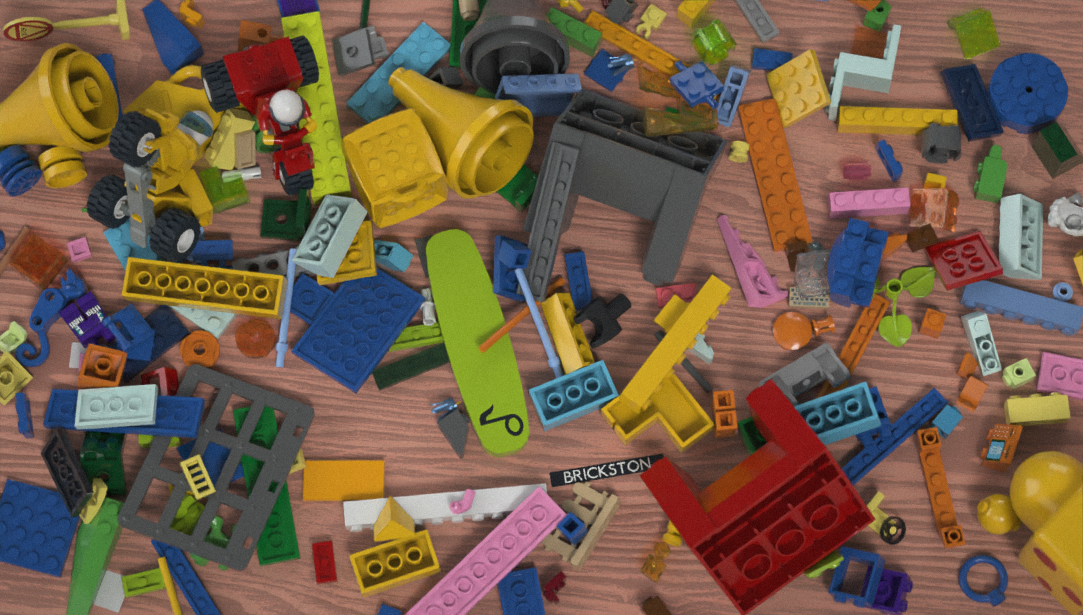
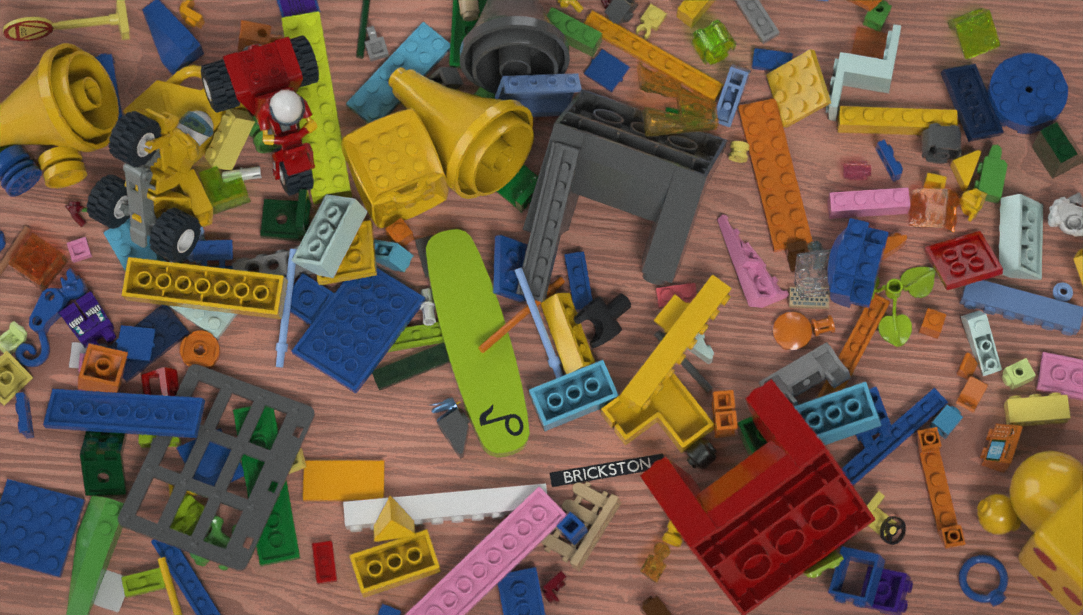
black plate [41,428,94,518] -> none
light aqua plate [75,384,158,430] -> none
light yellow slope [79,478,108,524] -> none
blue plate [102,304,155,353] -> none
light yellow slope [180,455,216,500] -> none
tan tile [234,129,256,170] -> none
clear orange plate [235,318,276,359] -> none
dark grey plate [332,28,375,77] -> none
bright pink arm [449,489,476,514] -> none
blue brick [498,240,532,269] -> none
flat silver piece [607,54,637,77] -> none
blue plate [670,60,724,110] -> none
reddish brown brick [905,223,939,253] -> none
none -> dark red plate [65,201,87,228]
none -> orange brick [385,218,414,247]
none -> pearl dark grey head [687,440,717,470]
none -> yellow slope [950,150,982,192]
none -> yellow piece [959,188,988,222]

